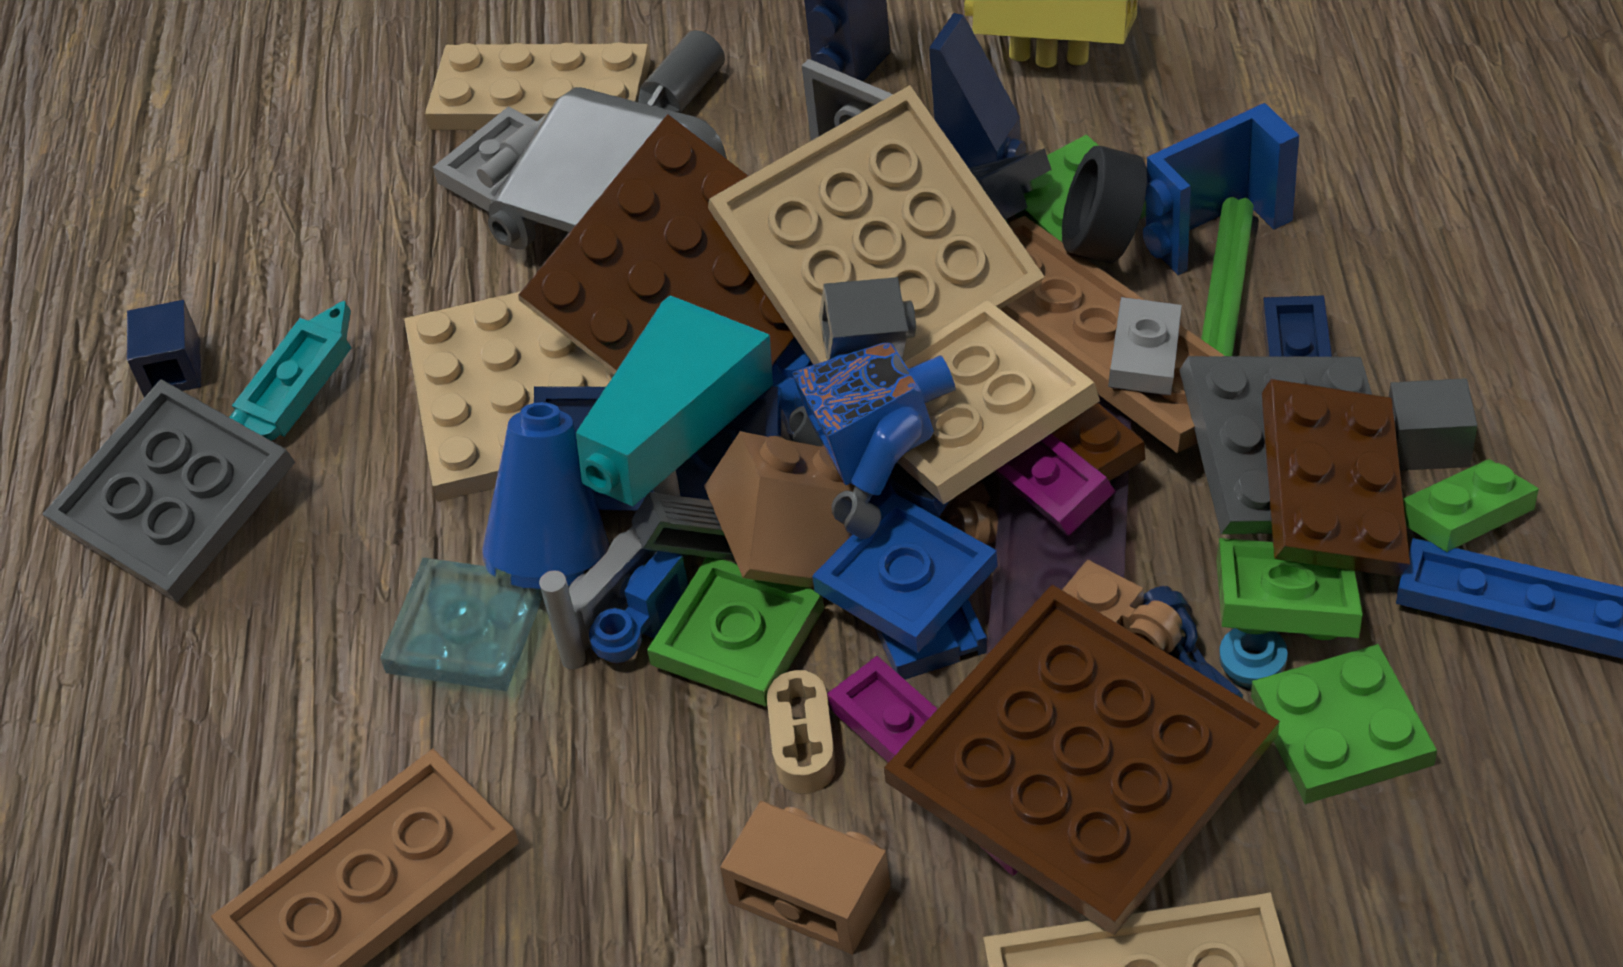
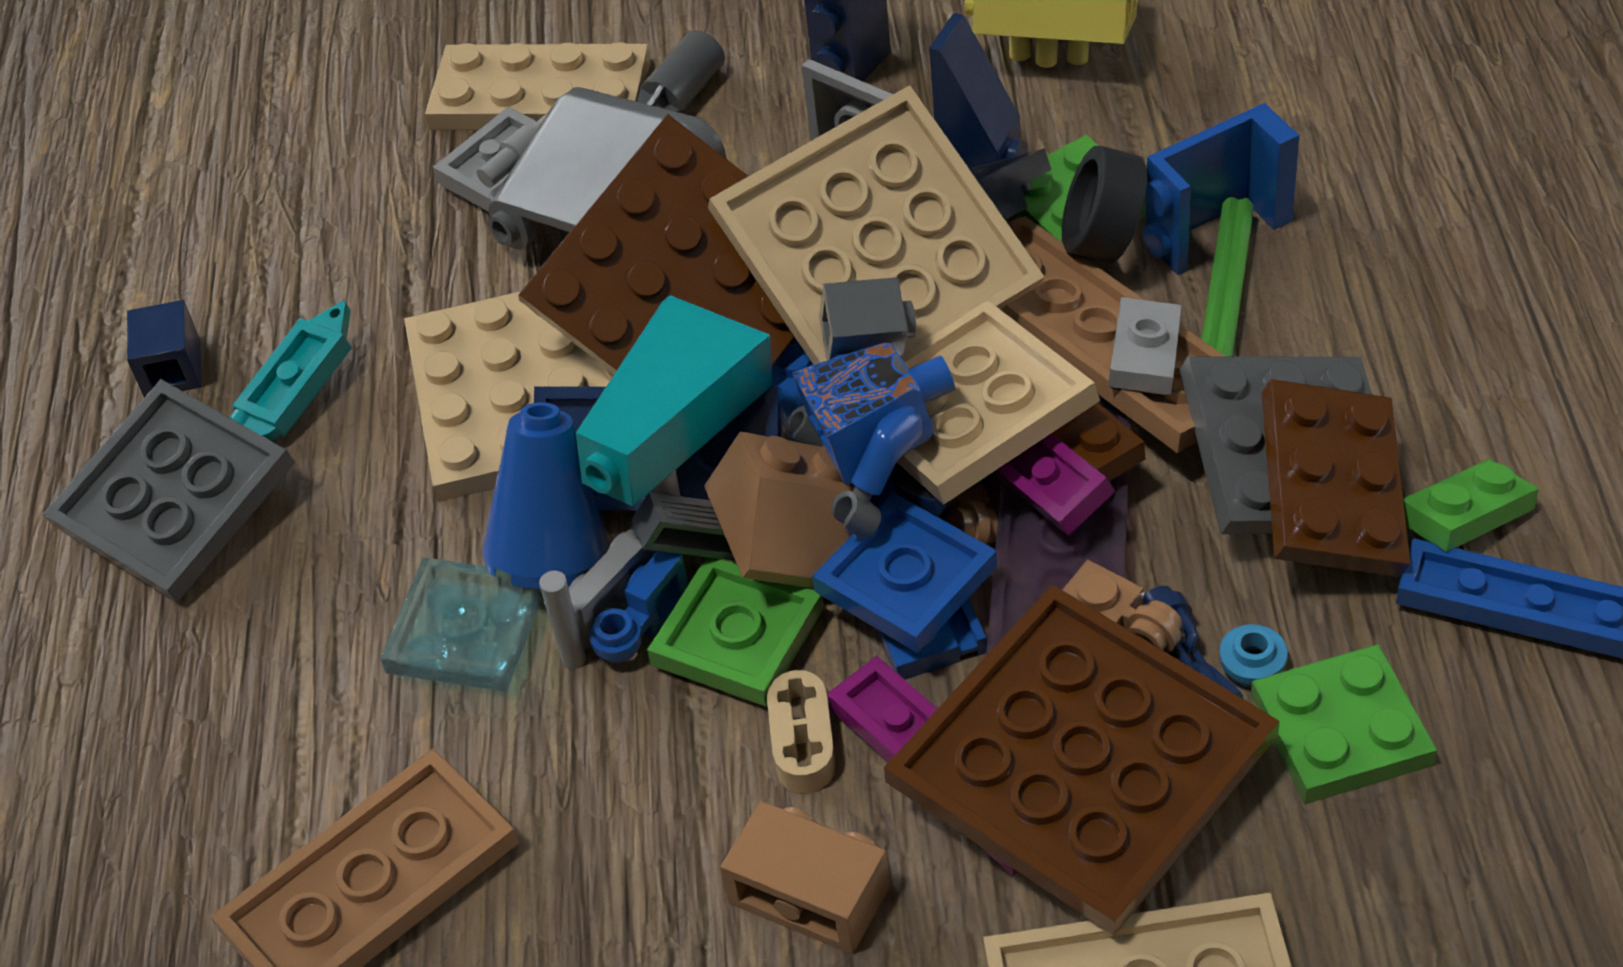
bright green plate [1216,538,1363,640] -> none
dark blue plate [1262,295,1332,357] -> none
dark grey brick [1389,378,1478,471] -> none

